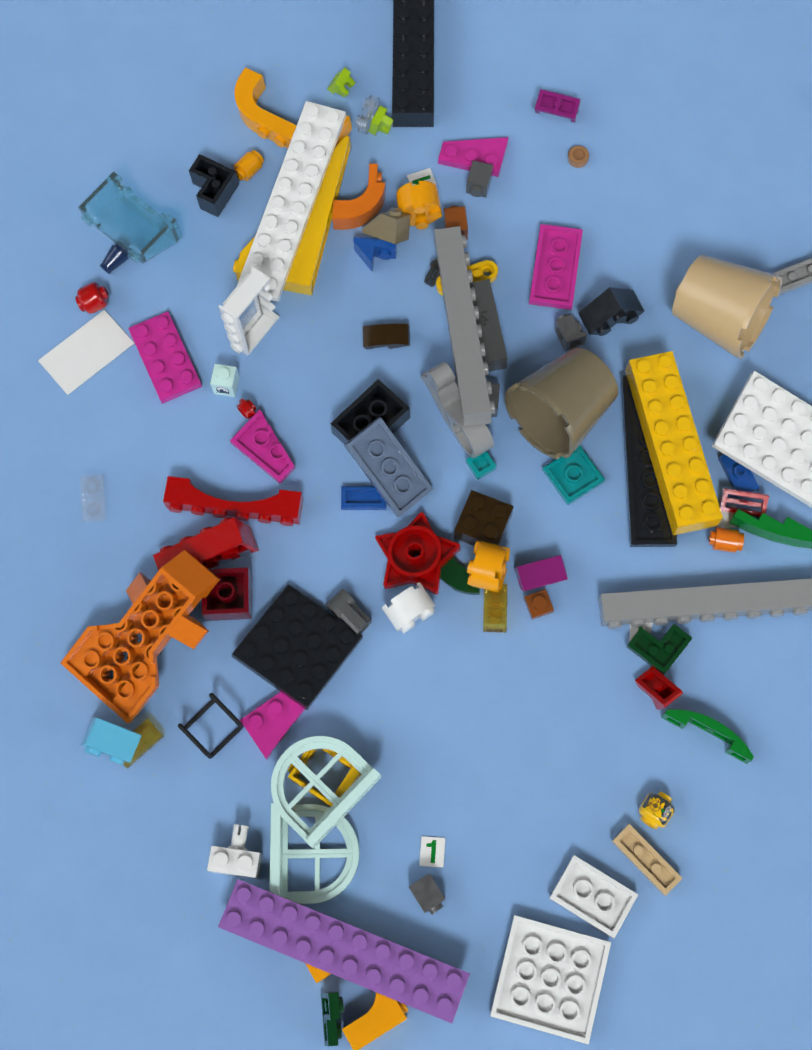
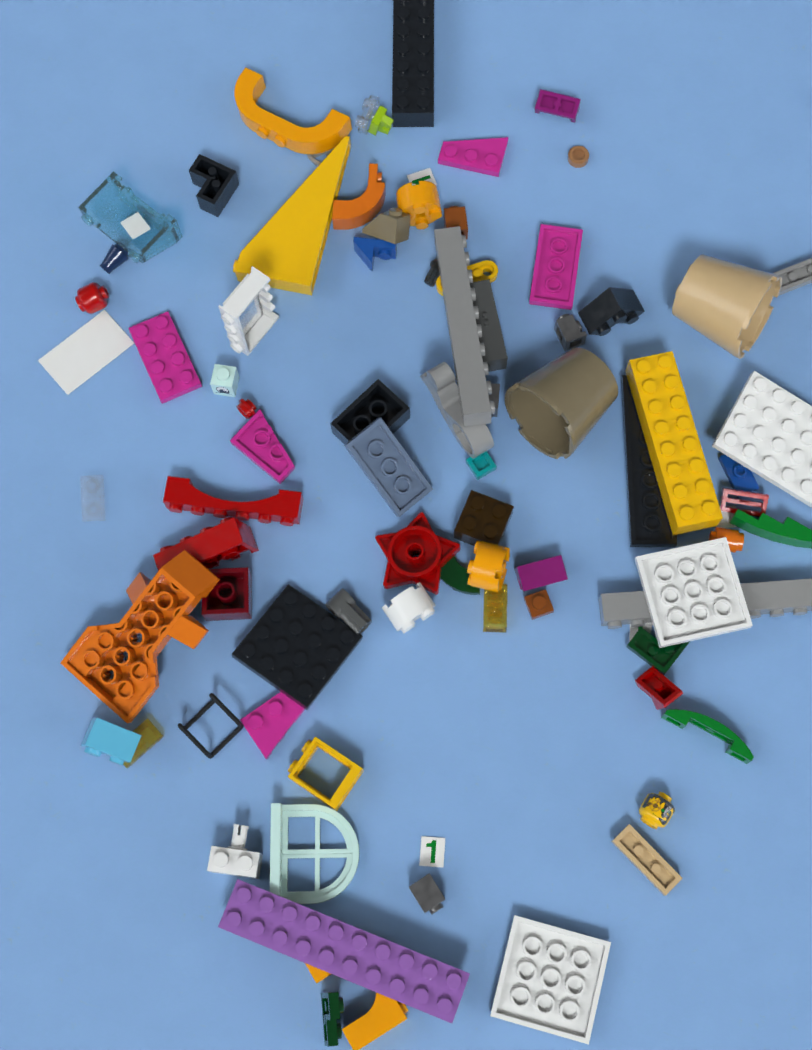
light orange brick [233,150,264,181] -> none
white plate [236,101,346,302] -> none
light aqua window [271,736,382,849] -> none
lime tile [327,67,355,97] -> none
blue tile [341,486,386,510] -> none
dark brown slope [363,324,410,350] -> none
dark grey brick [466,161,493,198] -> none
teal tile [542,445,605,505] -> none
white plate [549,855,638,939] -> none
none -> white sticker [120,212,151,239]
none -> white plate [635,537,753,648]

